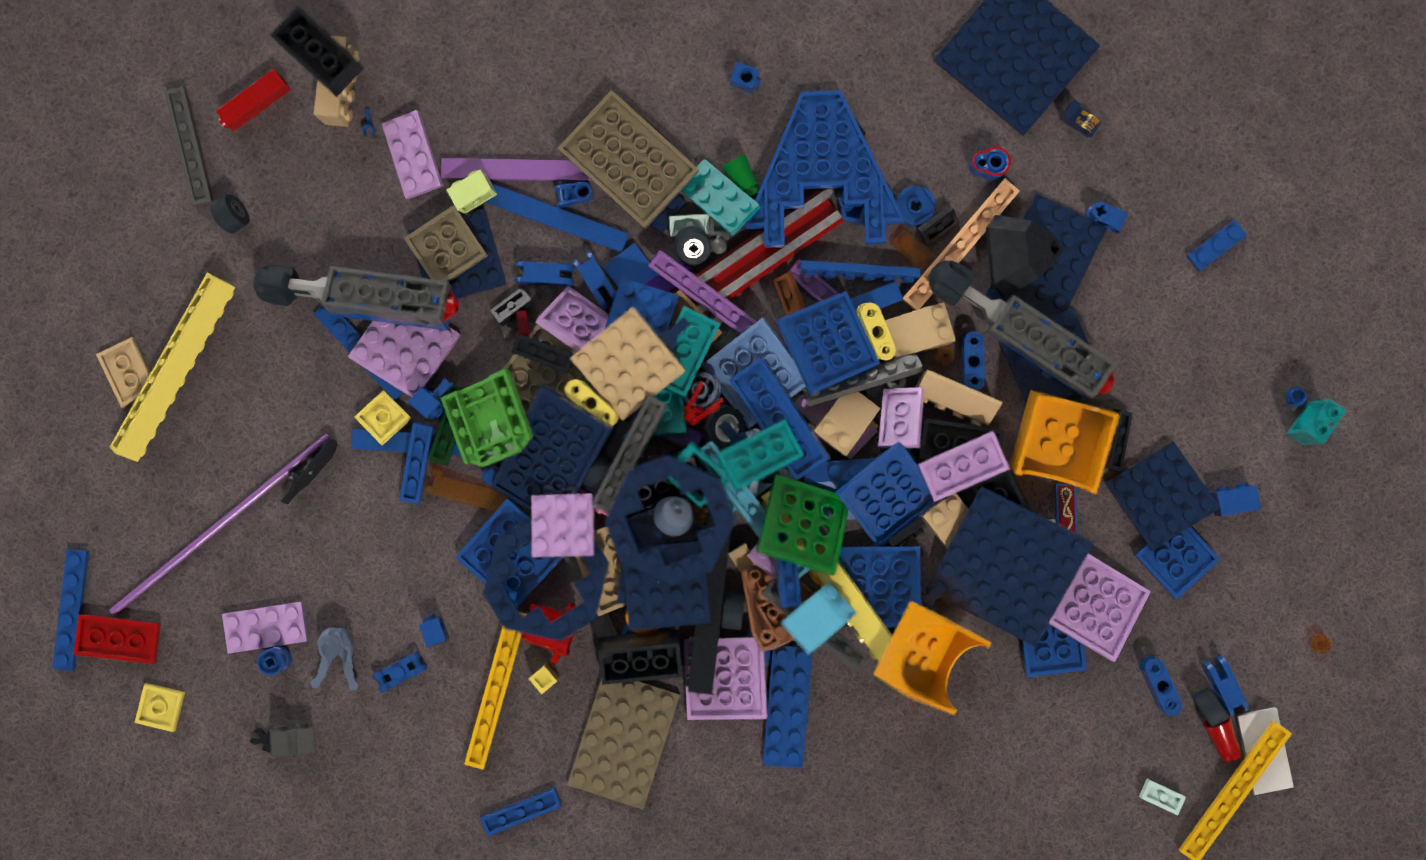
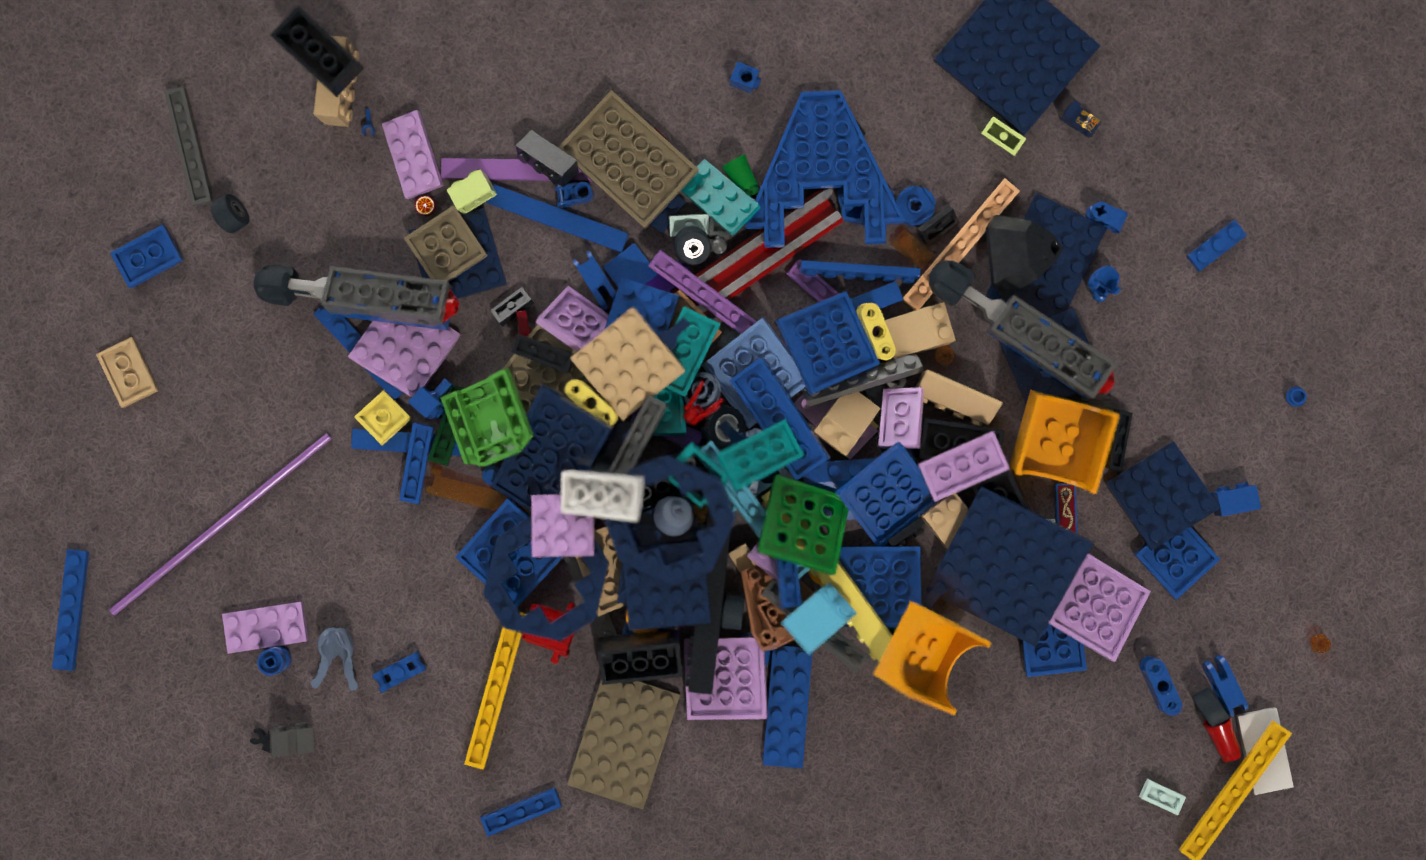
red plate [73,614,161,664] -> none
light yellow brick [110,272,235,462] -> none
light yellow tile [134,683,185,732] -> none
red brick [216,69,291,131] -> none
black piece [281,438,337,504] -> none
blue brick [419,614,449,647] -> none
blue piece [514,261,575,286] -> none
light yellow panel [529,663,560,694] -> none
dark orange plate [773,272,806,316] -> none
blue piece [961,331,985,391] -> none
blue piece [968,147,1011,181] -> none
teal window [1286,399,1346,445] -> none
none -> blue plate [110,225,184,289]
none -> red tile [415,196,436,216]
none -> brick [516,130,579,188]
none -> white slope [561,470,644,521]
none -> yellowish green brick [981,117,1026,156]
none -> blue hair [1087,265,1121,303]

